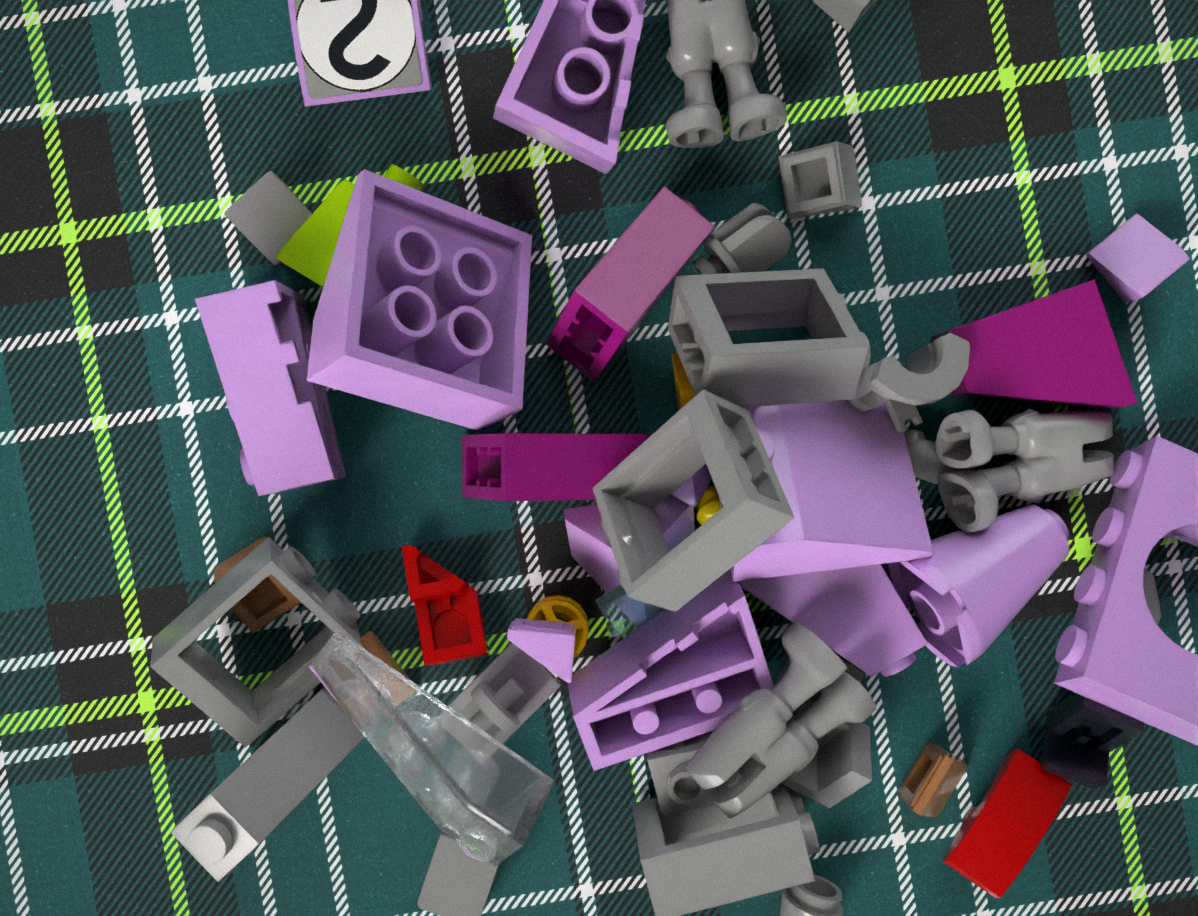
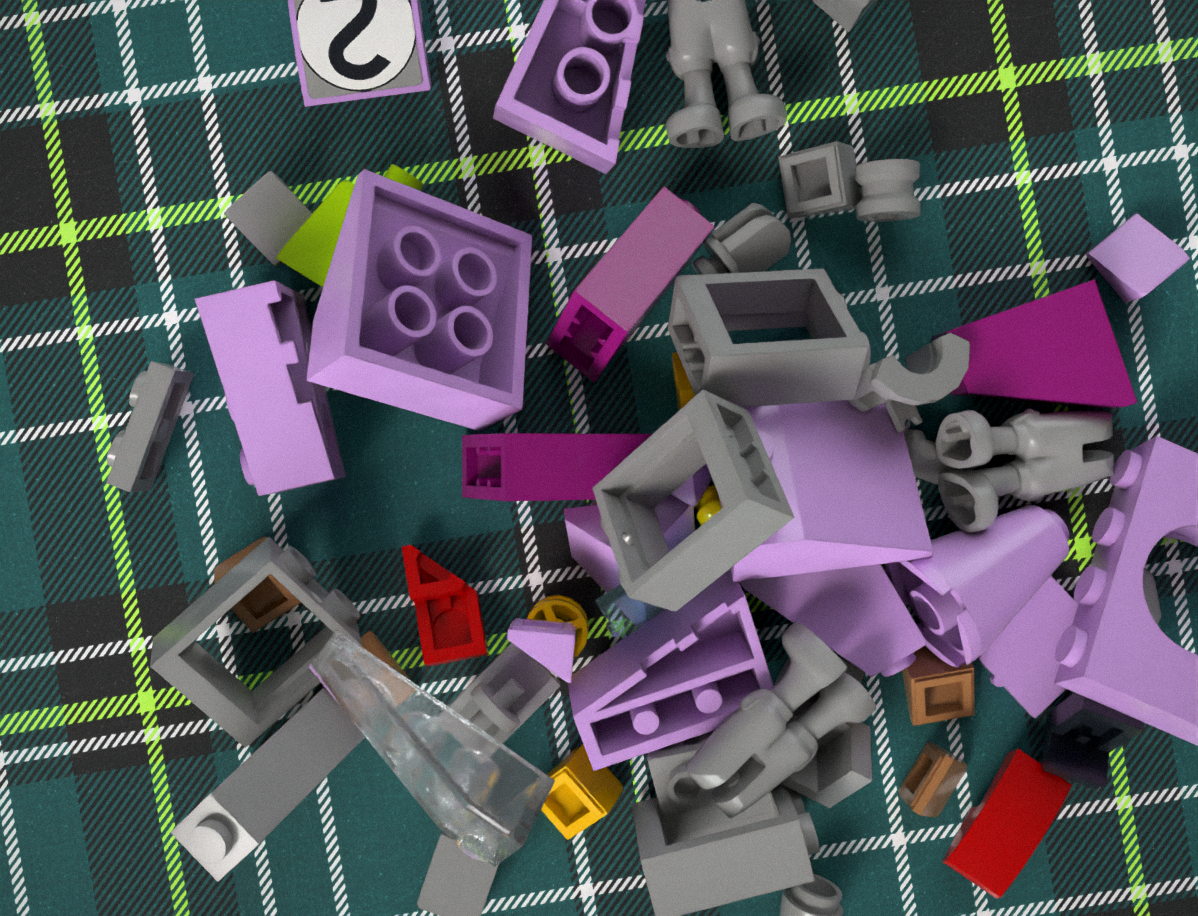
none -> light grey plate [106,361,194,492]
none -> yellow slope [527,744,623,840]
none -> light grey wheel [855,159,921,222]
none -> medium nougat slope [902,646,975,726]
none -> lavender piece [978,576,1079,718]

